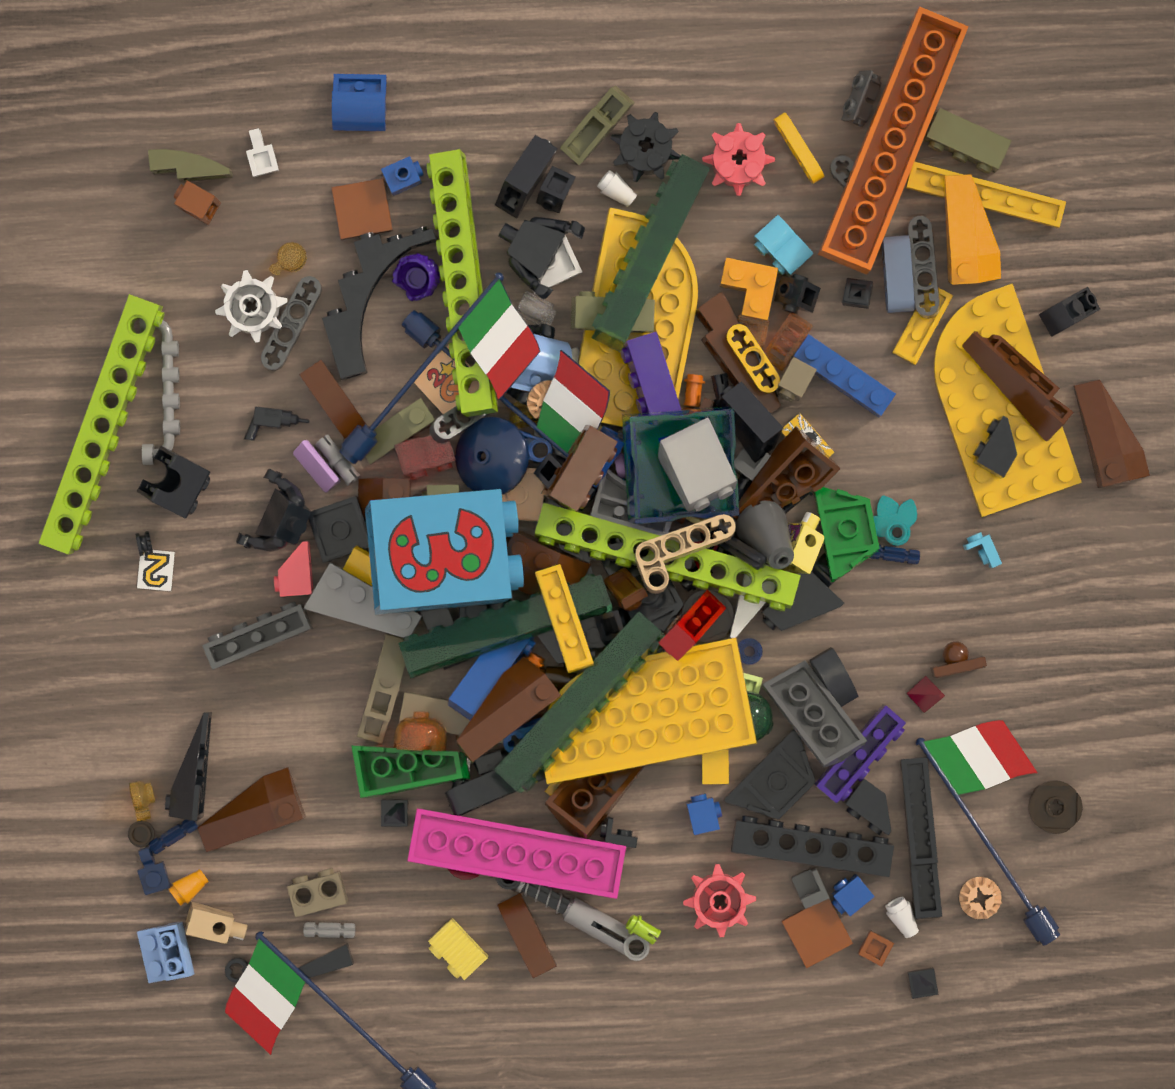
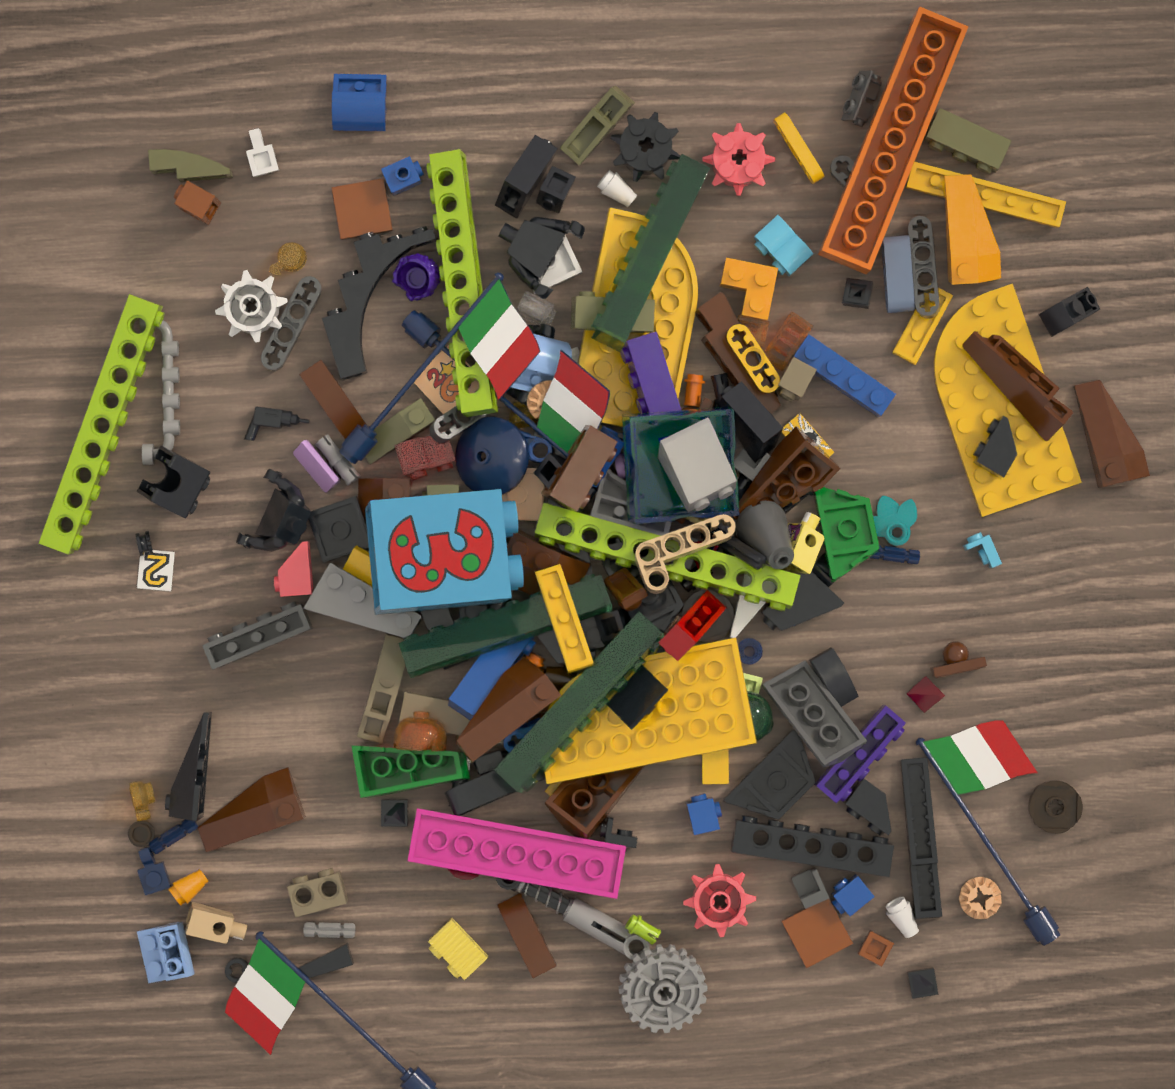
black brick [774,274,821,314] -> none
none -> black piece [606,665,668,730]
none -> light grey piece [618,944,708,1033]

